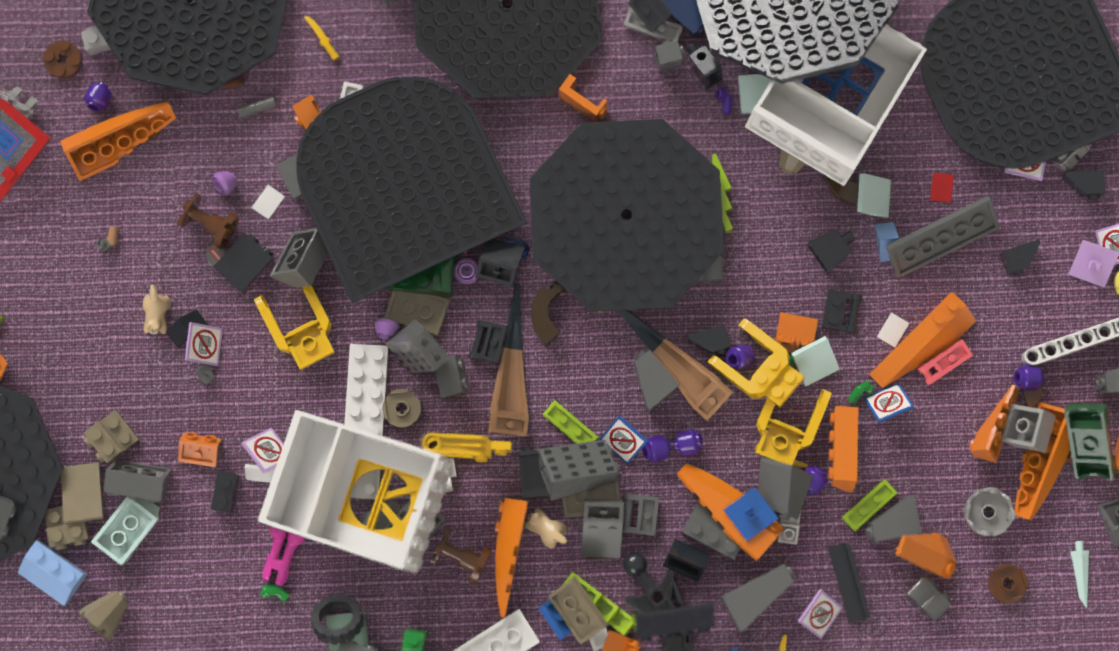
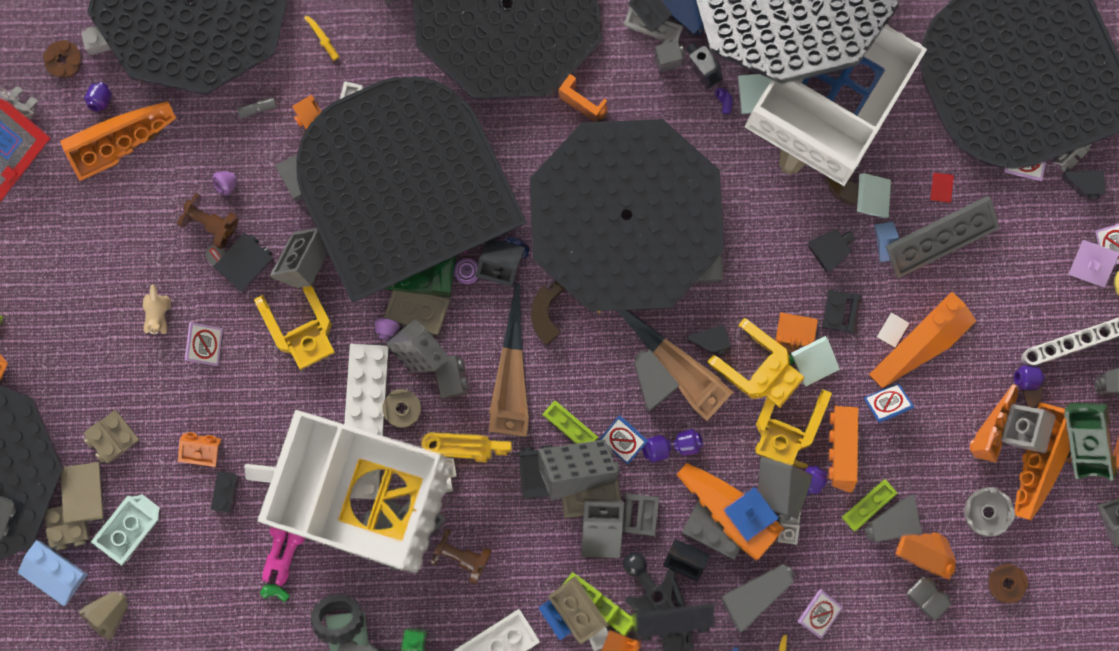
arm [96,226,119,251] -> none
dark grey slope [103,459,172,503] -> none
black slope [166,310,208,348] -> none
dark grey piece [197,364,215,385] -> none
reddish brown tile [224,77,245,90] -> none
piece [241,427,284,473] -> none
white sticker [252,185,285,219] -> none
black plate [468,320,510,364] -> none
orange wedge [495,498,528,618] -> none
tan animal [524,508,567,548] -> none
lime slope [711,153,733,234] -> none
dark purple head [726,345,755,371] -> none
black panel [828,542,870,623] -> none
green arm [848,381,874,405] -> none
coral plate [917,339,973,385] -> none
black slope [999,239,1040,277] -> none
light aqua bar [1070,541,1089,608] -> none

